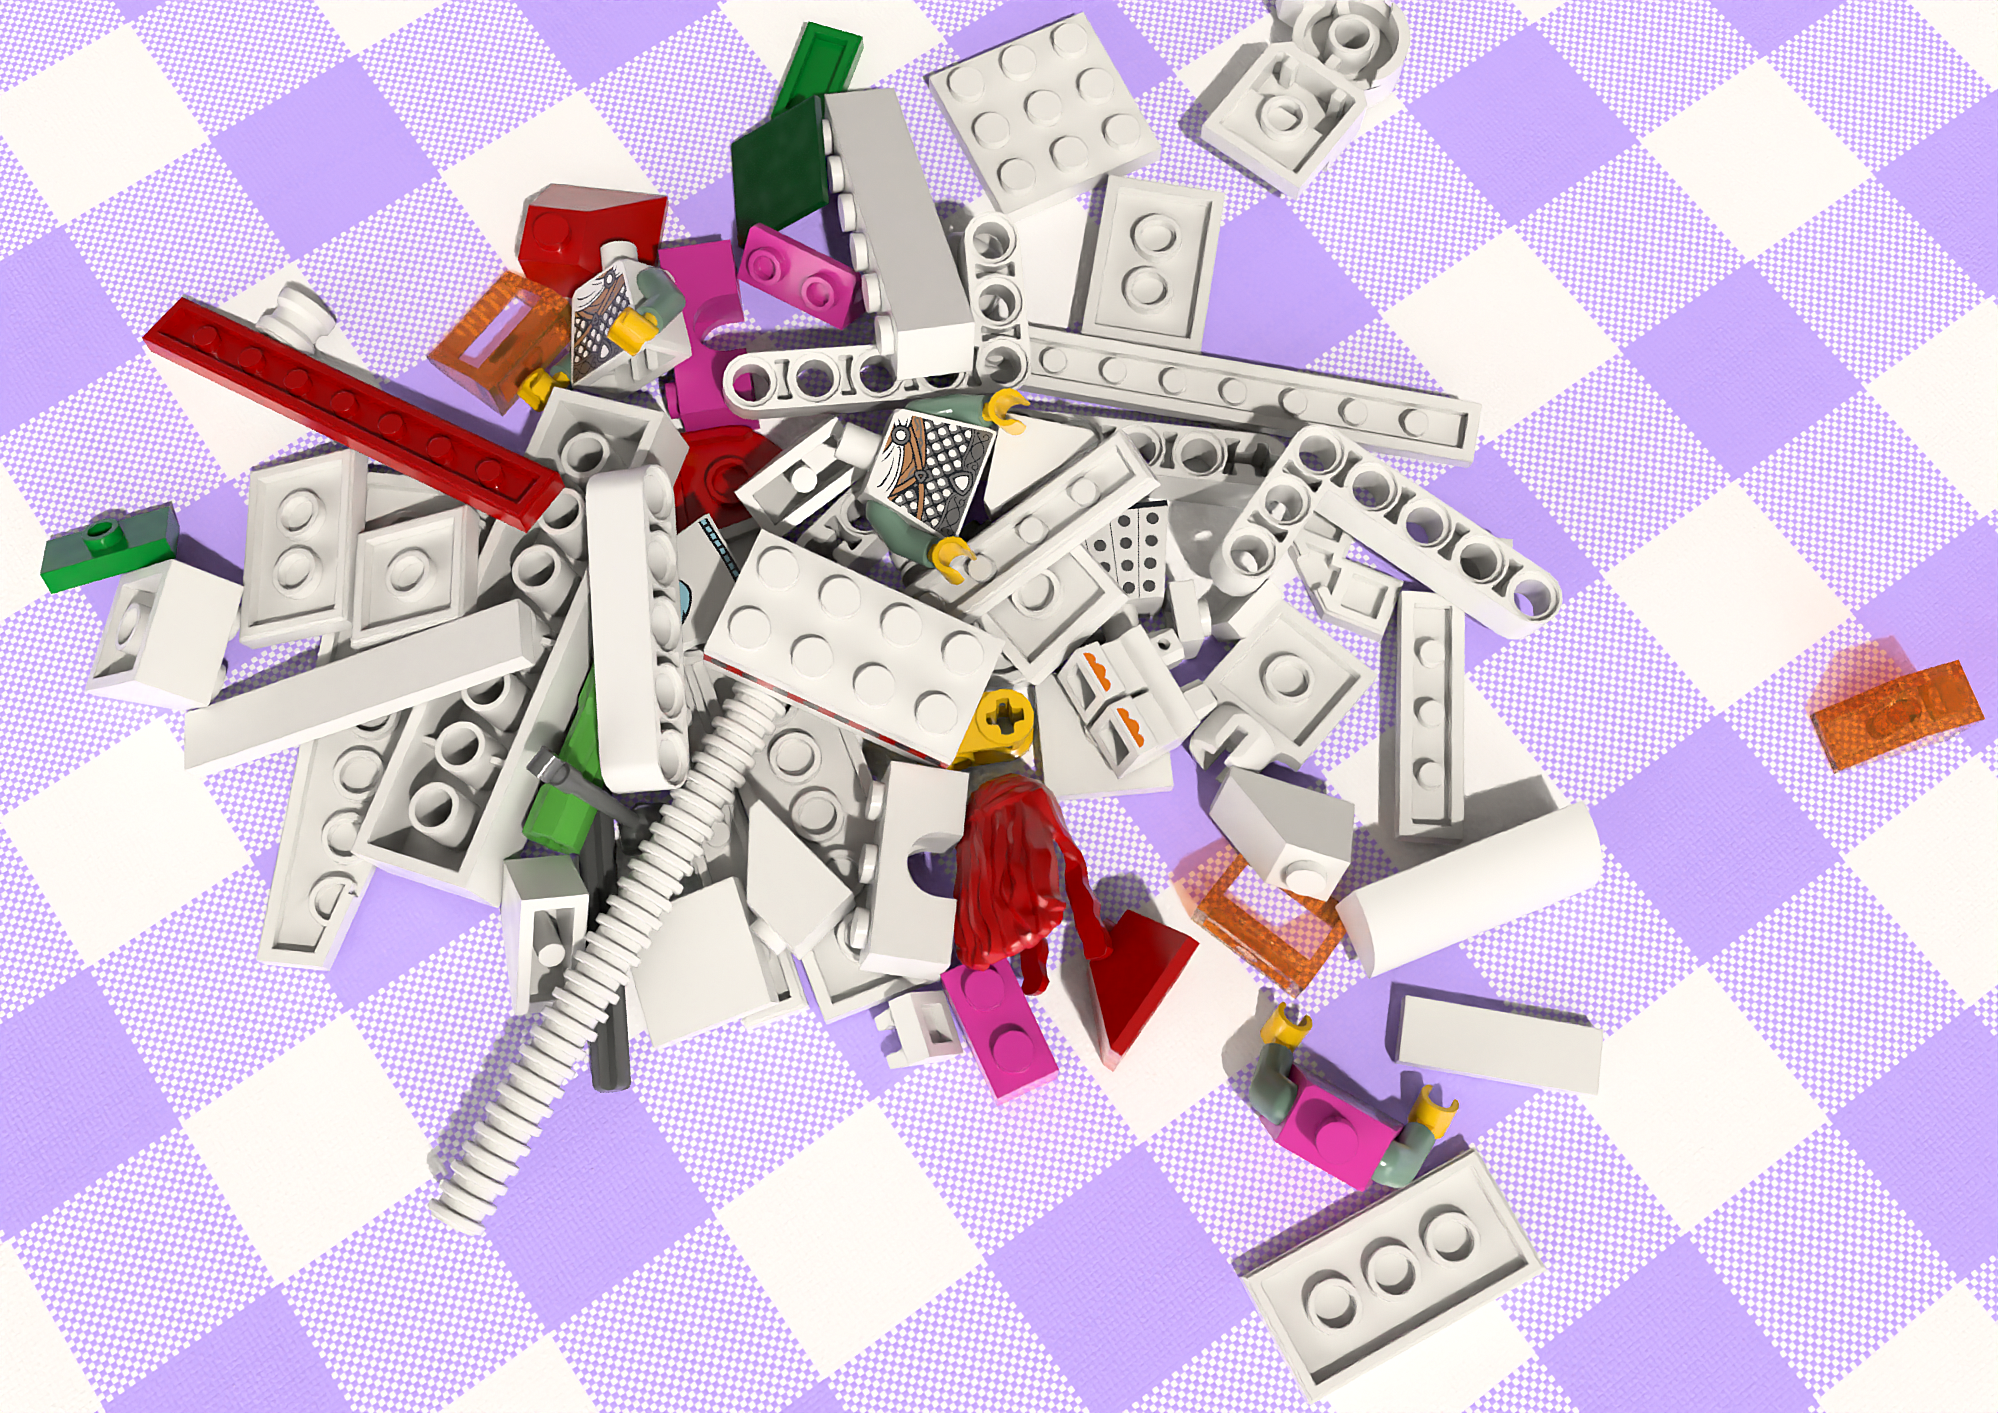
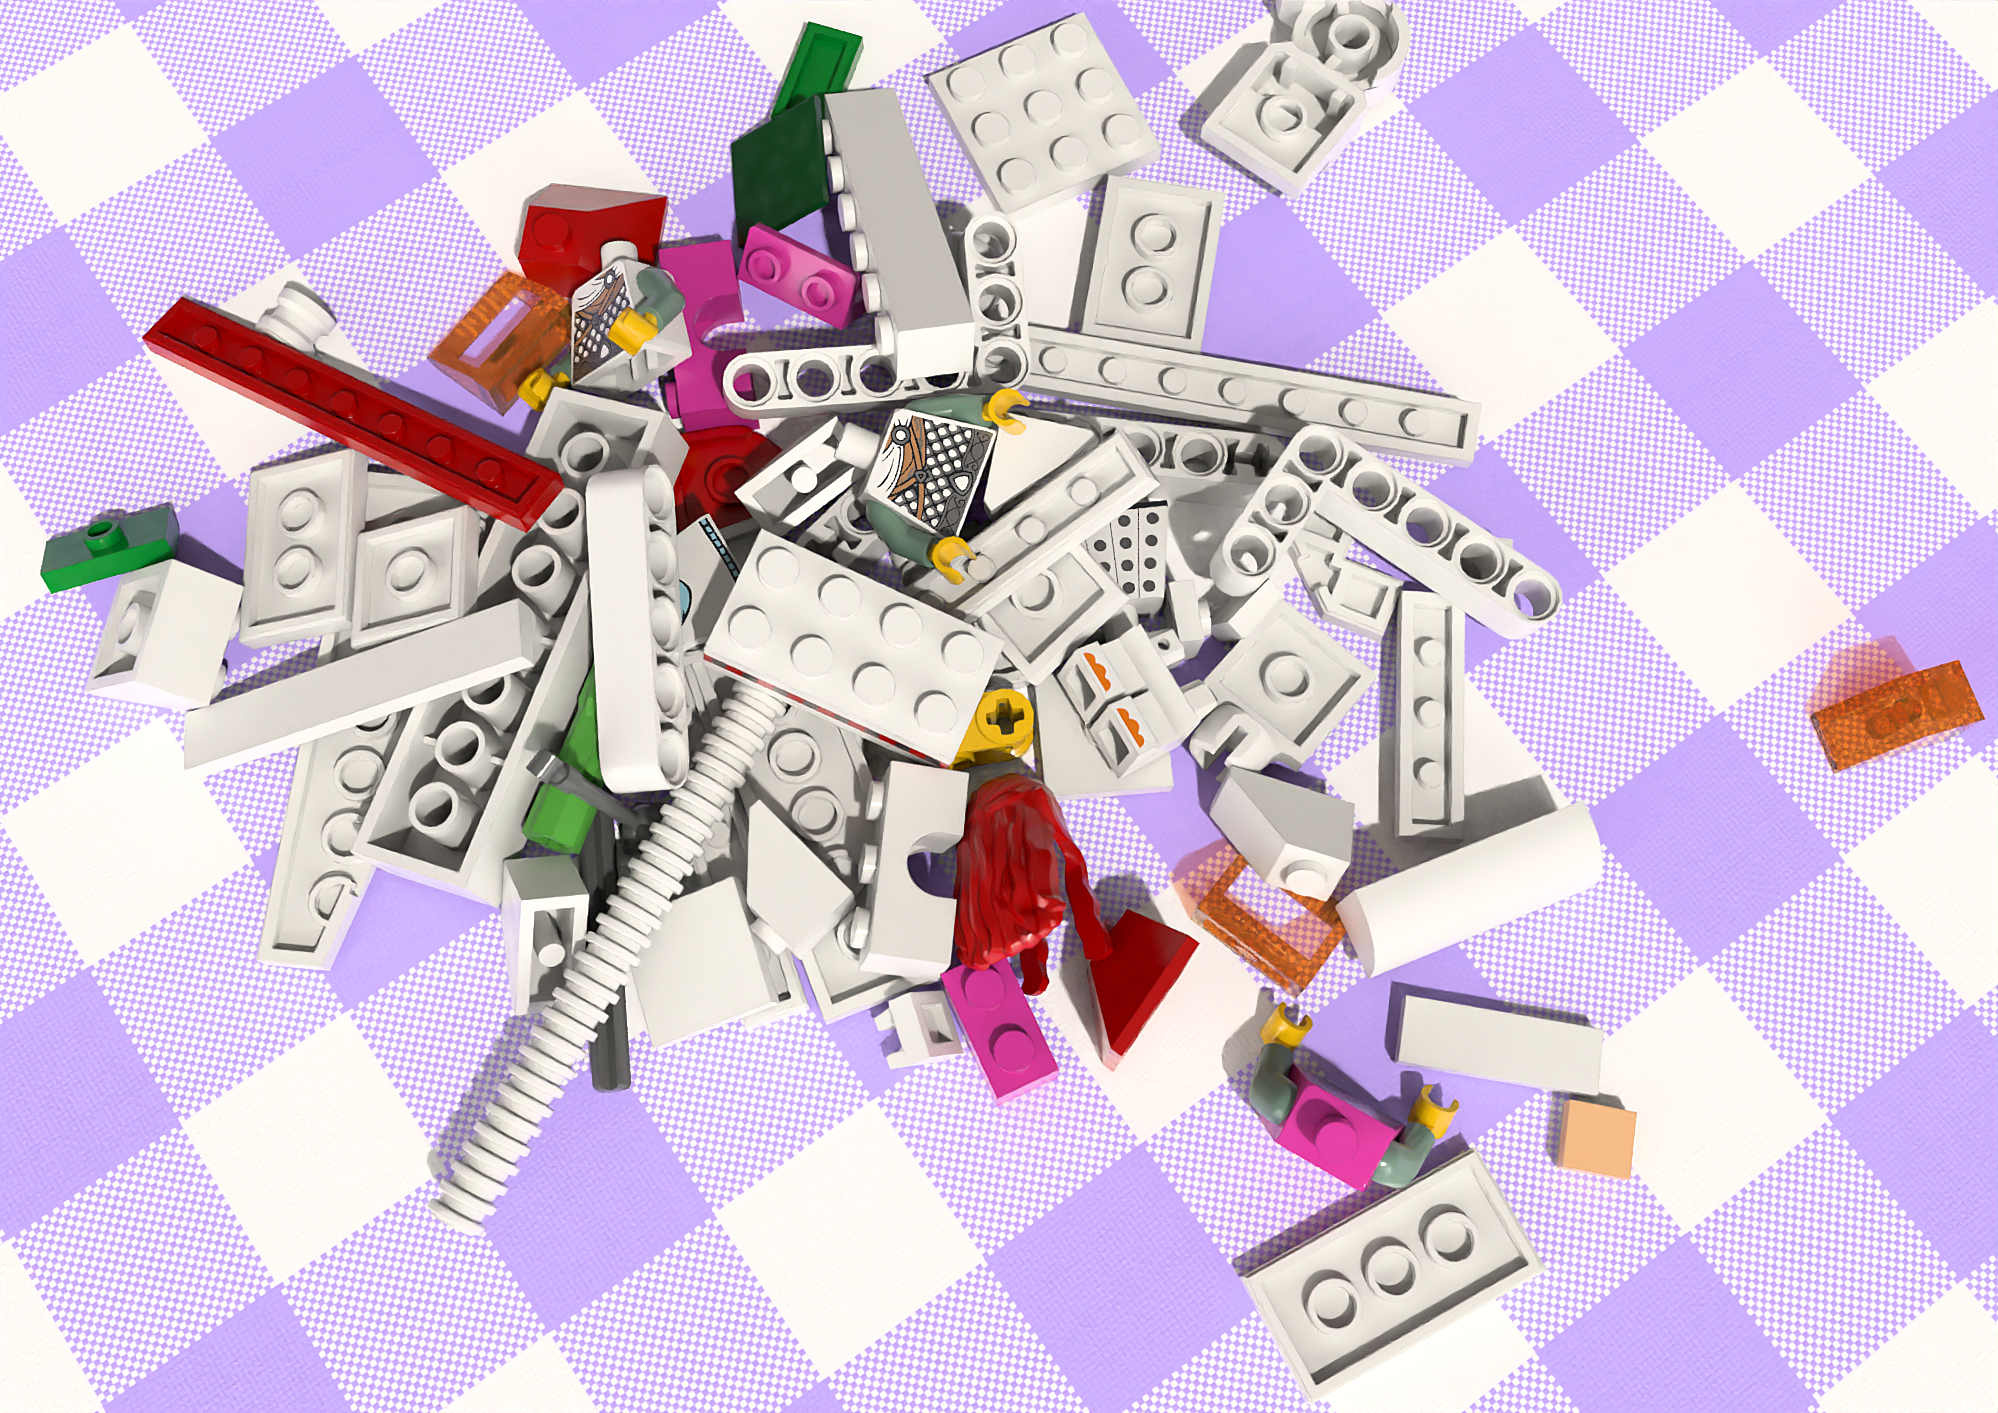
none -> light nougat tile [1556,1099,1637,1181]

